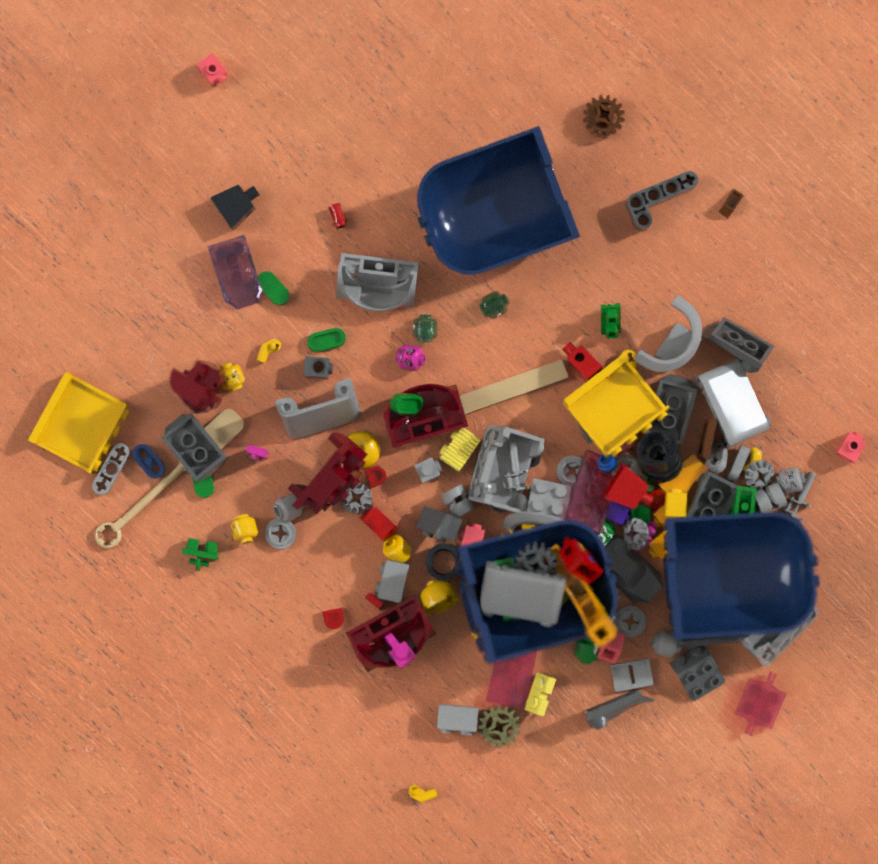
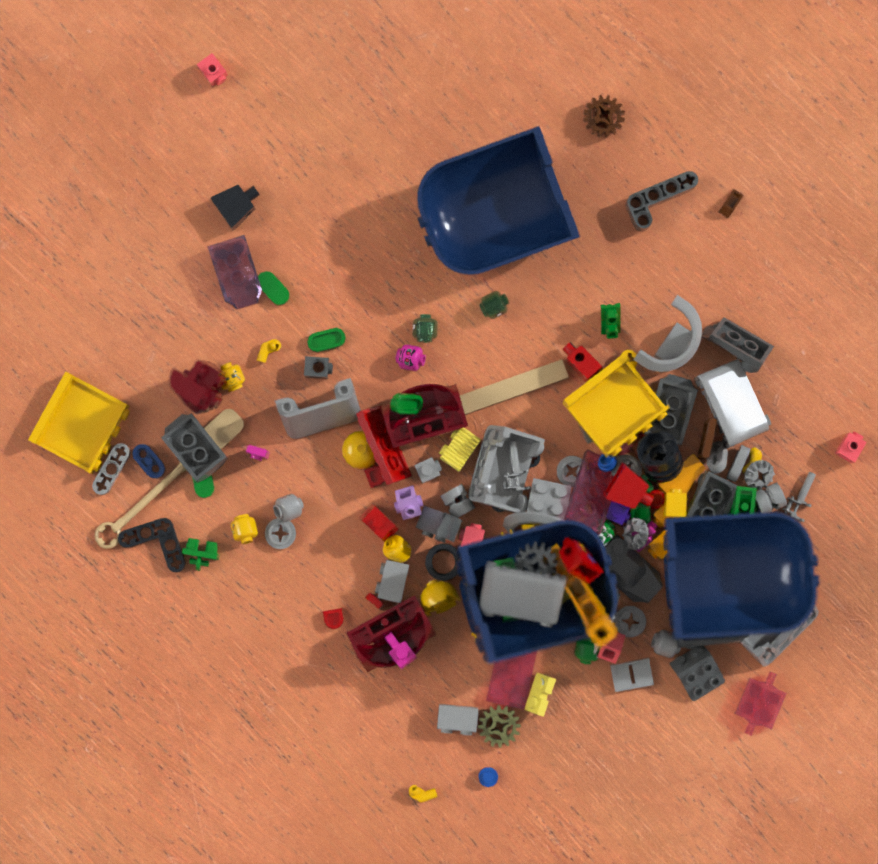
dark red piece [288,433,368,514] -> none
red pin [328,203,348,229] -> none
light grey piece [336,253,419,311] -> none
light grey gear [342,483,372,514] -> none
dark grey slope [583,689,655,730] -> none
light grey head [776,467,806,494] -> none
none -> black beam [118,518,186,572]
none -> red plate [356,405,412,485]
none -> lavender brick [394,486,424,520]
none -> blue plate [479,767,498,787]

